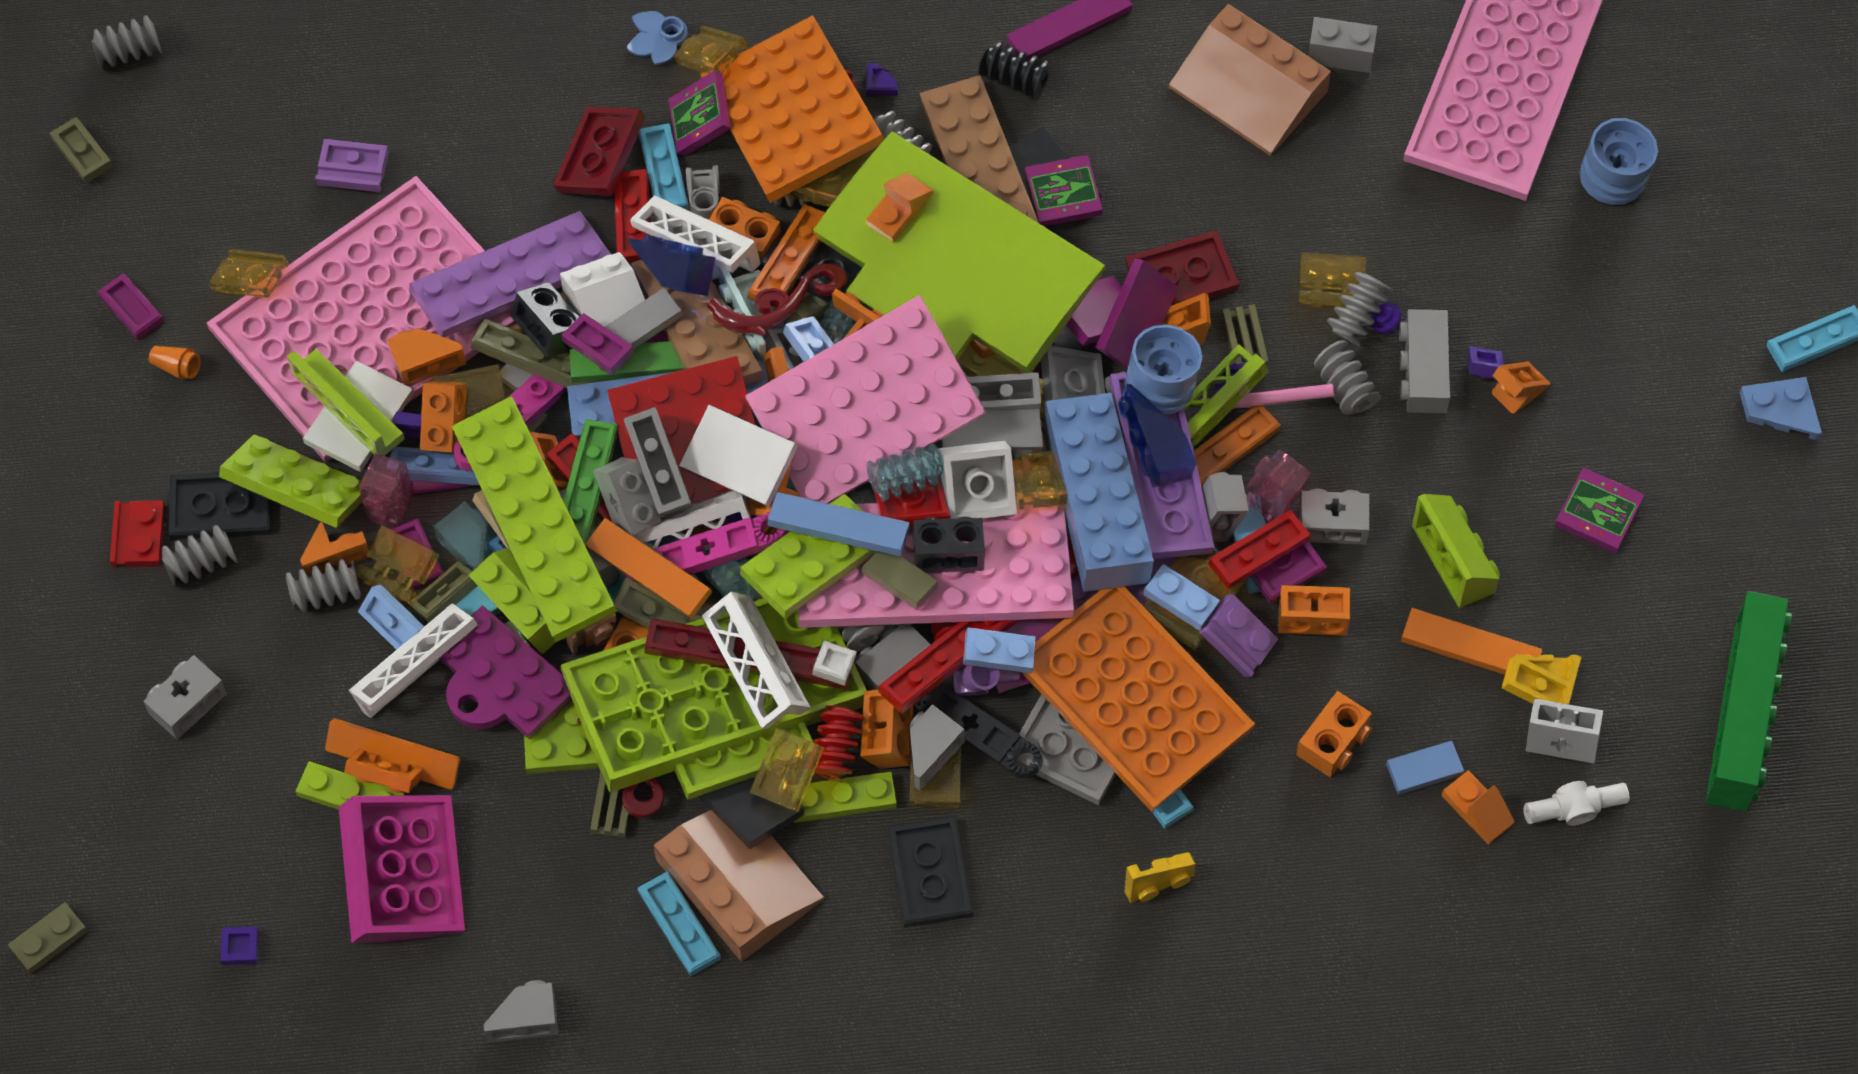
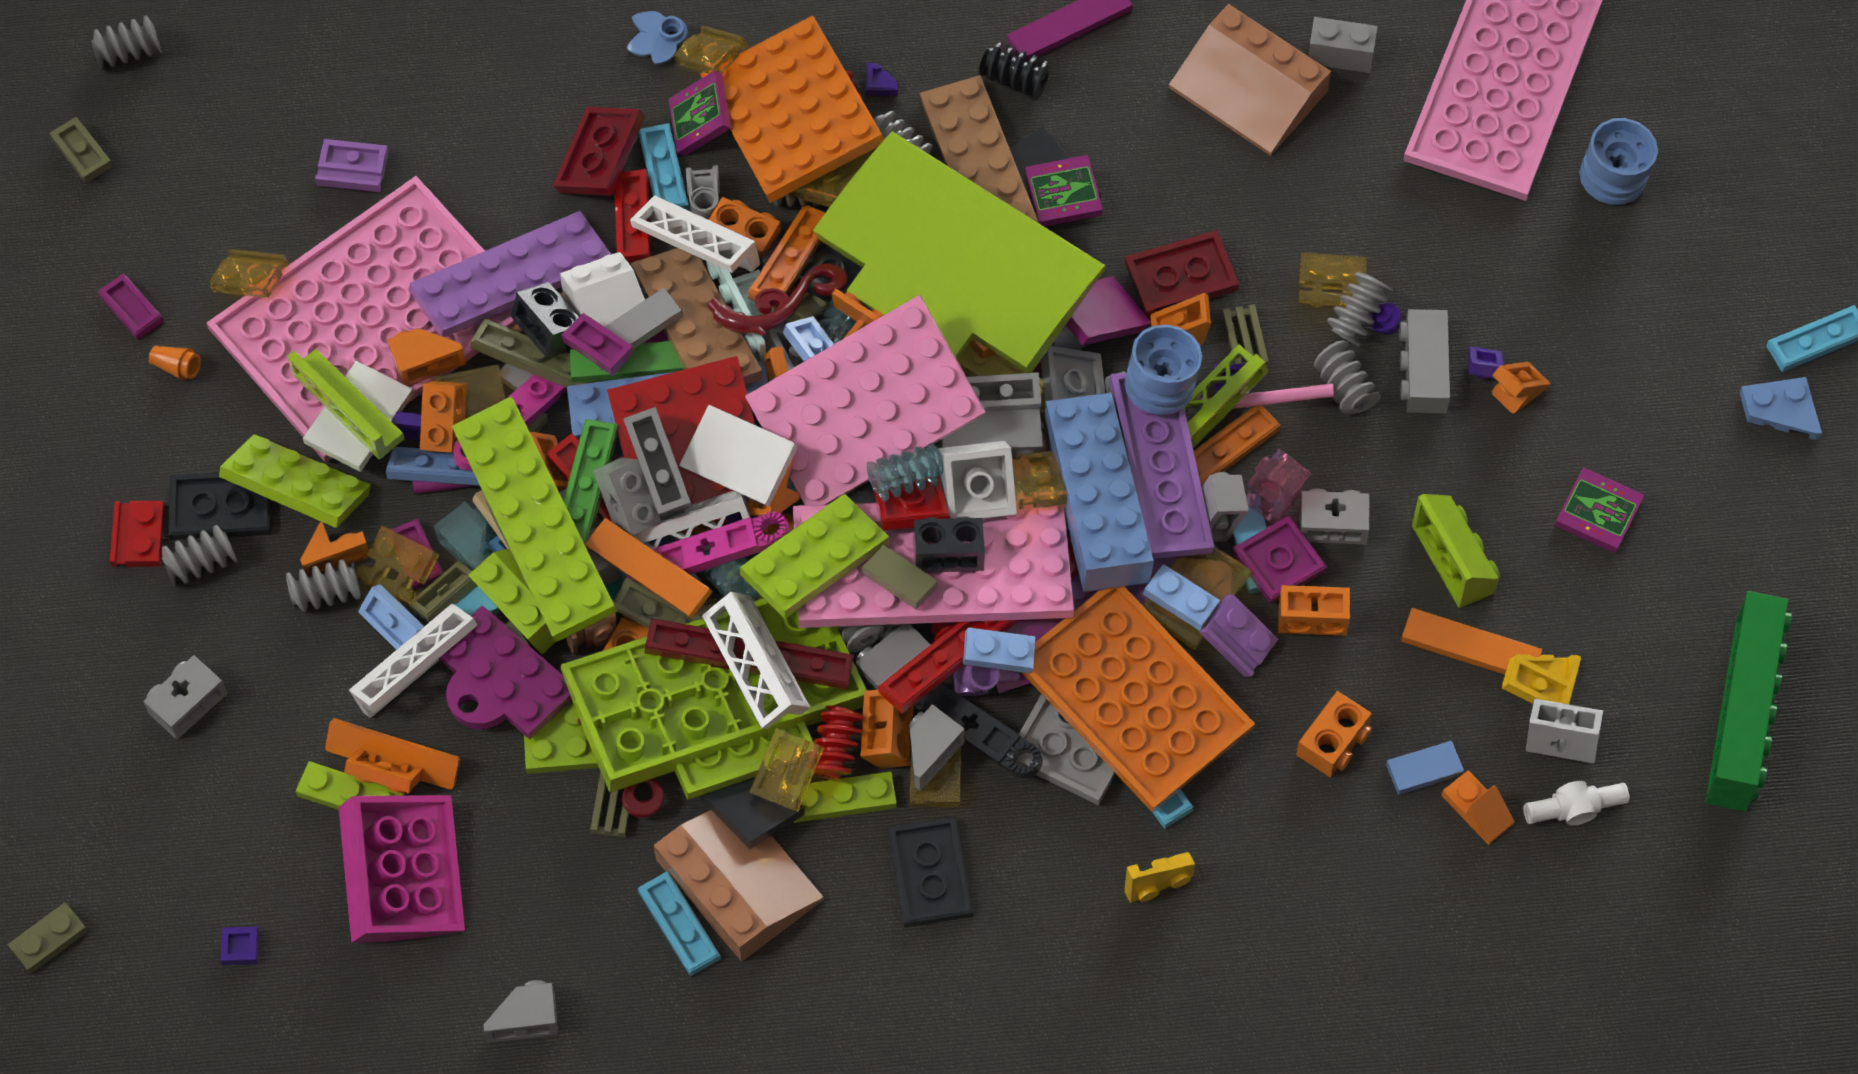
clear pink brick [359,453,414,527] -> none
clear blue slope [629,234,716,296] -> none
medium blue tile [768,492,909,556] -> none
white tile [812,641,857,686] -> none
orange slope [866,173,934,242] -> none
magenta tile [1096,258,1179,370] -> none
clear blue slope [1118,384,1197,488] -> none
red plate [1208,510,1311,590] -> none

